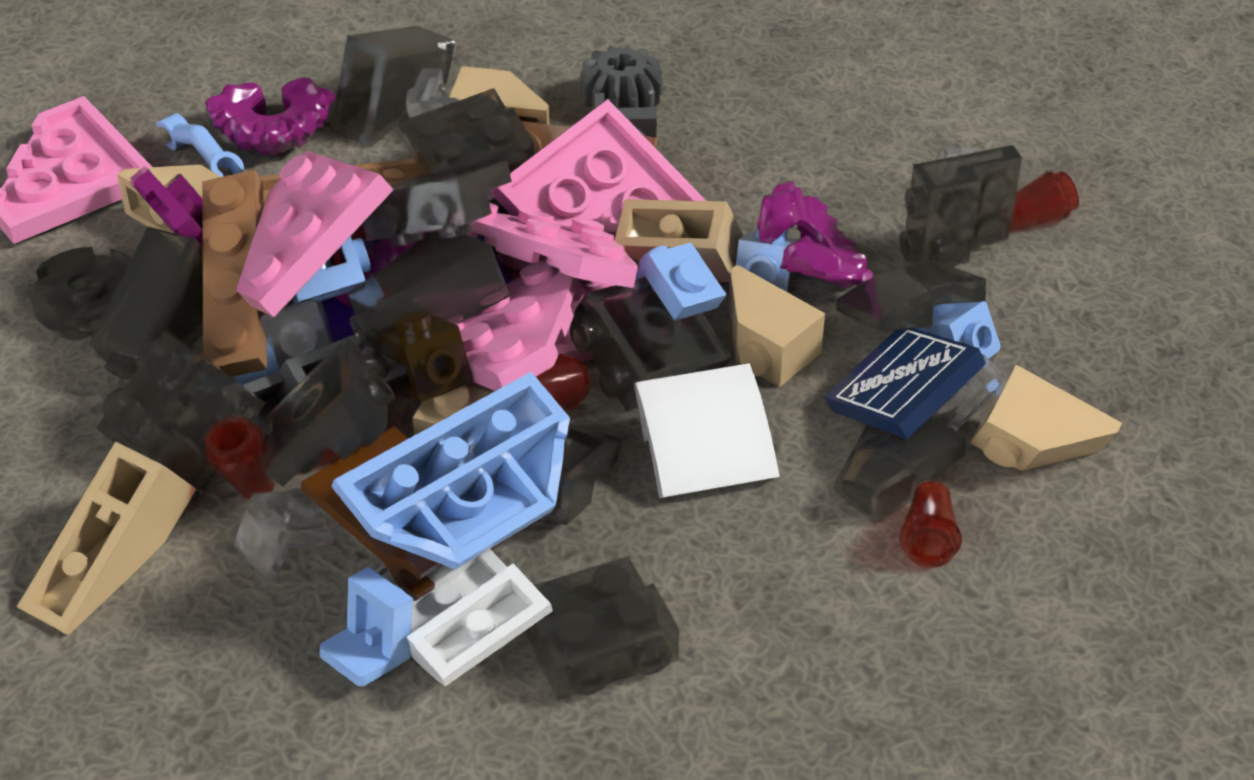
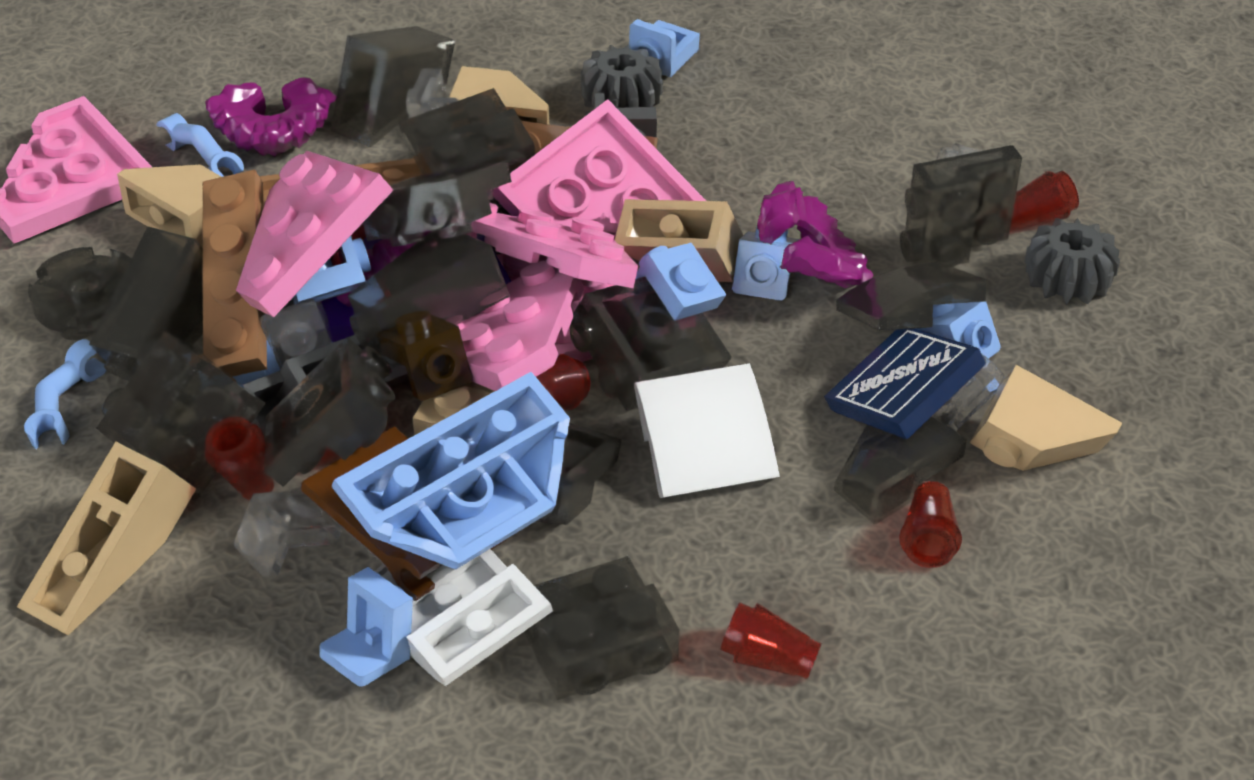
magenta plate [129,166,203,265] -> none
tan slope [728,265,825,387] -> none
none -> light blue arm [24,339,108,449]
none -> light blue bracket [629,19,699,77]
none -> clear red cone [720,602,822,680]
none -> dark grey gear [1024,218,1120,305]

